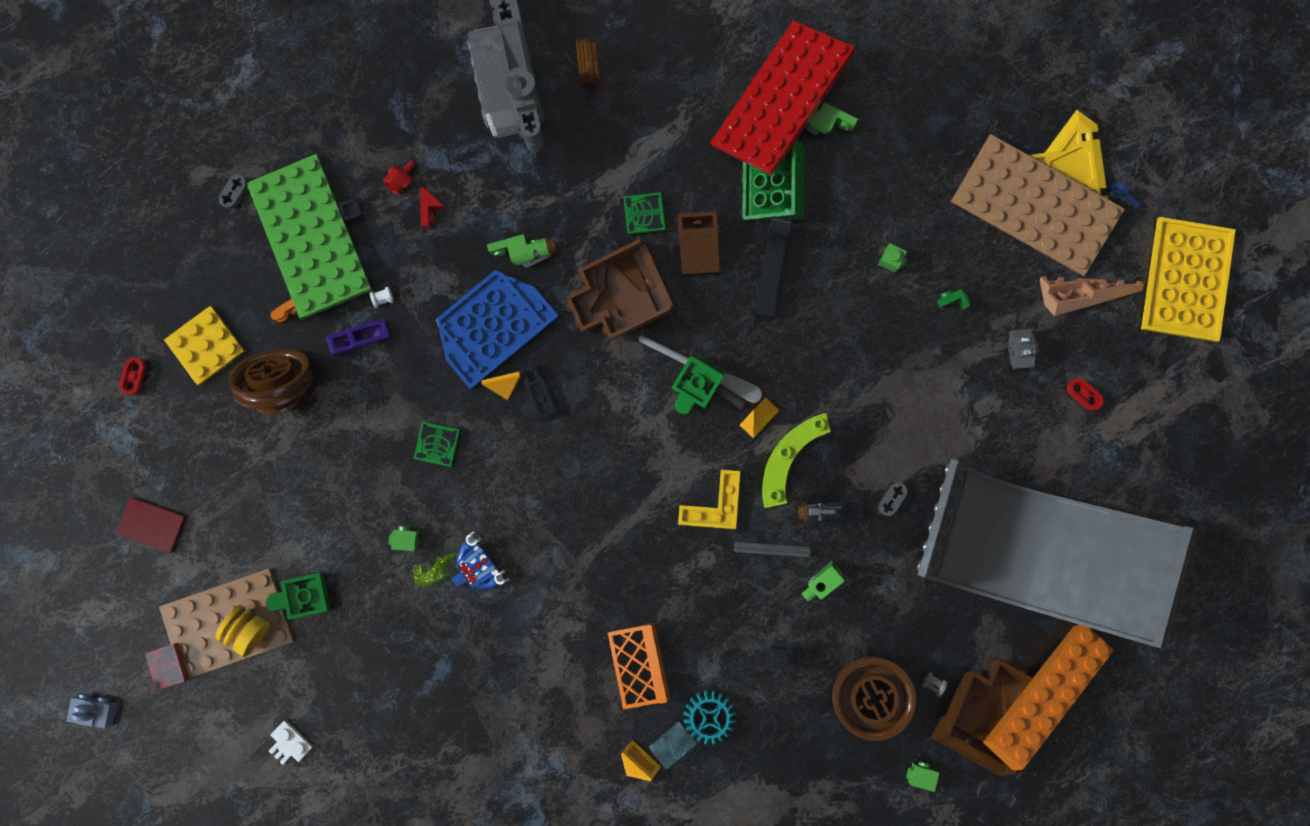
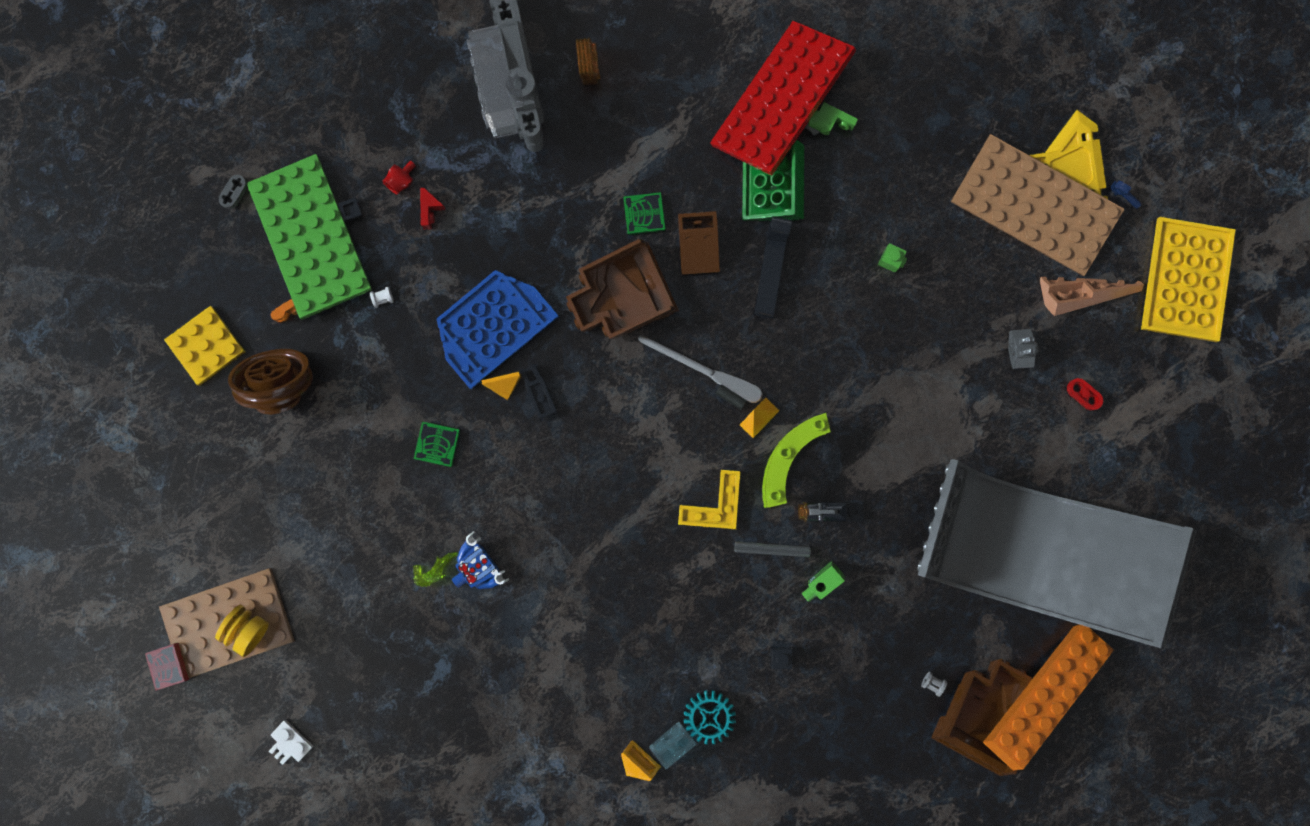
sand blue brick [66,693,117,728] -> none
dark red tile [117,497,186,553] -> none
red plate [119,357,146,395] -> none
green brick [266,572,331,620] -> none
dark purple slope [326,319,390,357] -> none
bright green brick [389,526,419,551] -> none
bright green plate [487,234,557,268] -> none
orange fence [608,623,670,709] -> none
green brick [671,352,726,414] -> none
reddish brown wheel [832,656,916,741] -> none
dark grey beam [878,483,907,516] -> none
bright green brick [907,761,939,792] -> none
green bracket [937,289,970,310] -> none

